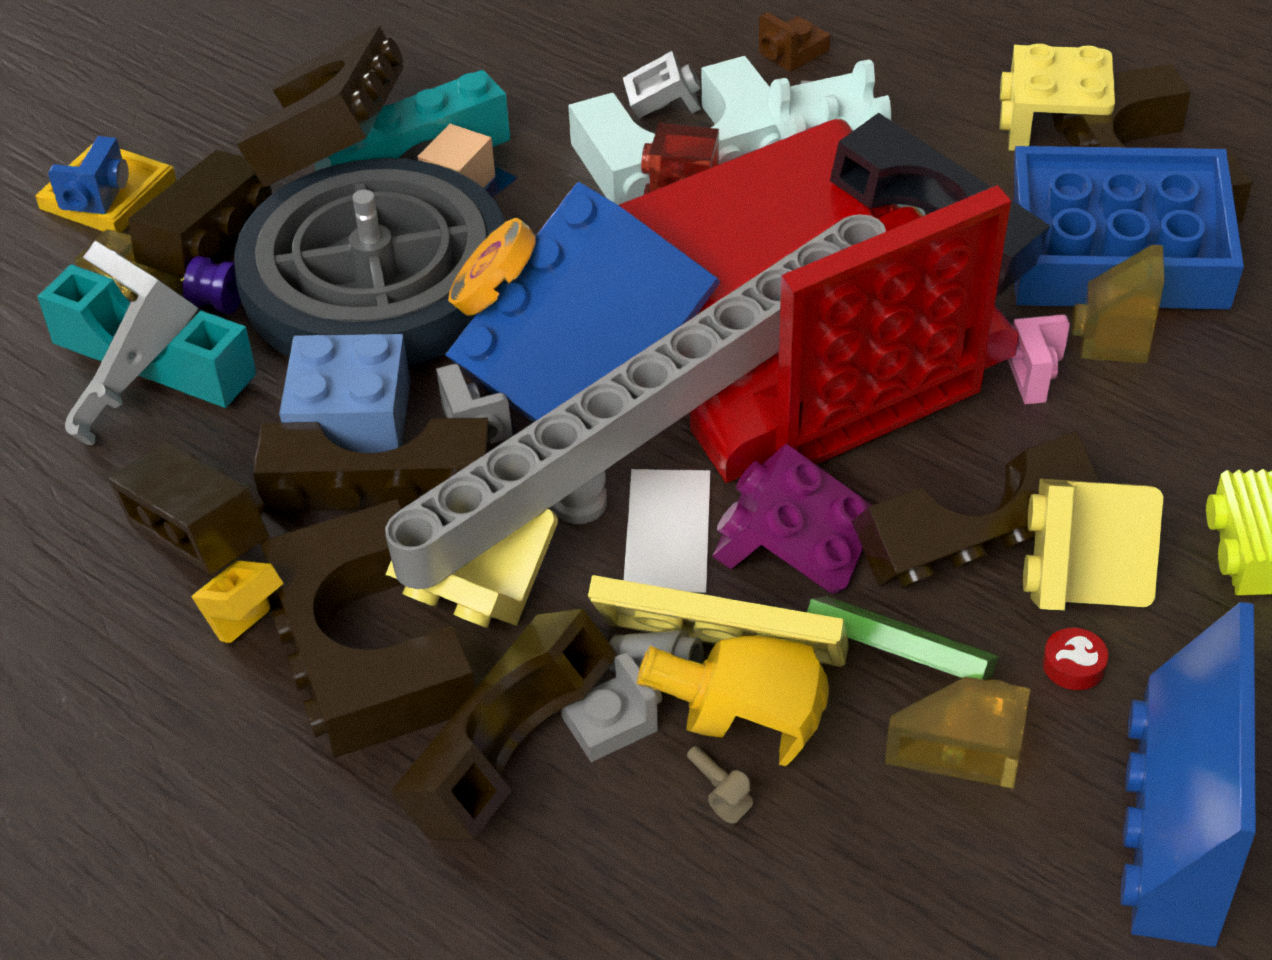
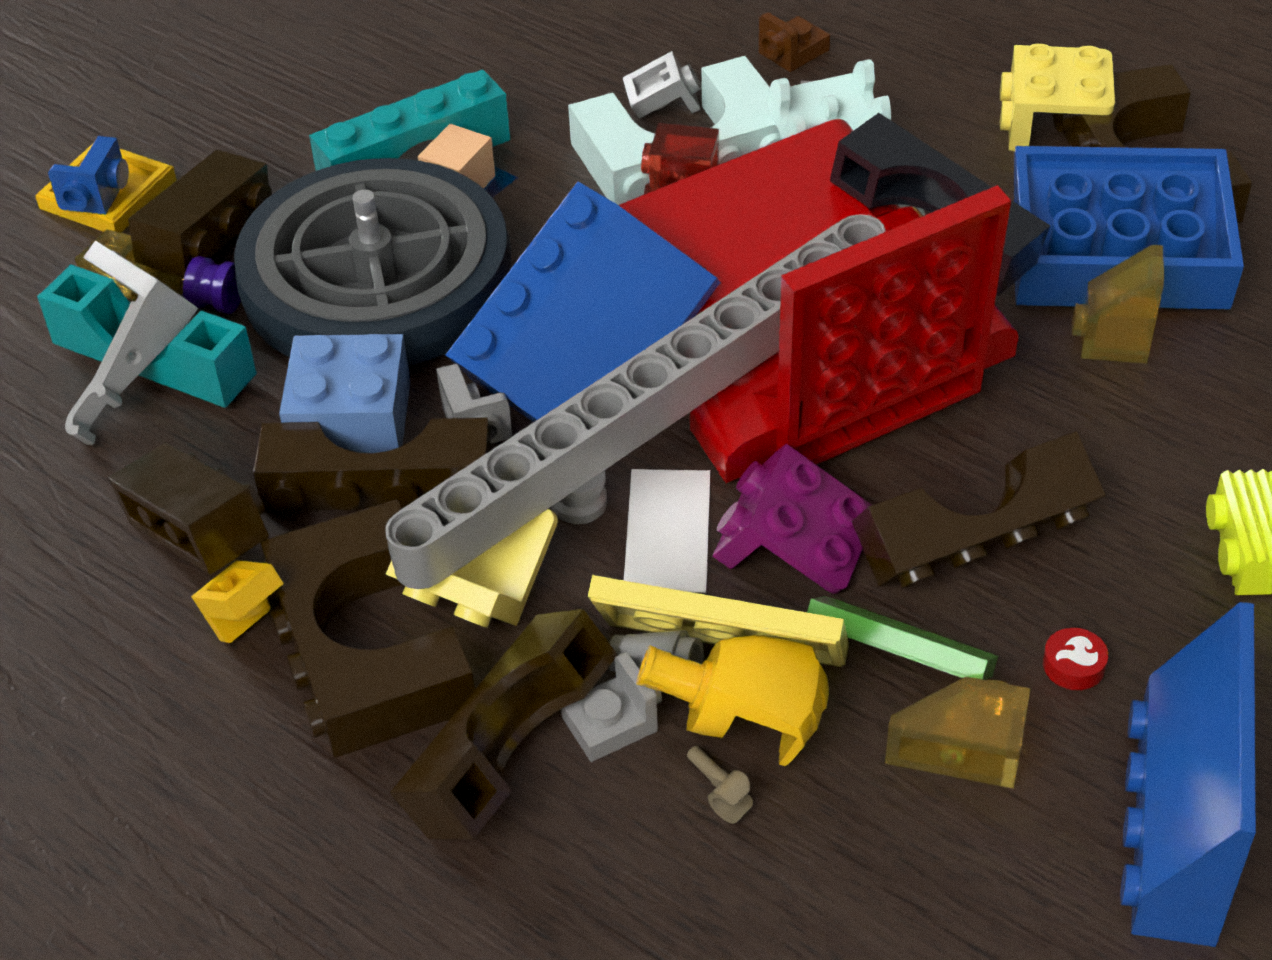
dark brown arch [236,26,404,187] -> none
light orange tile [448,218,536,316] -> none
bright pink bracket [1007,315,1070,404] -> none
light yellow bracket [1023,479,1163,611] -> none

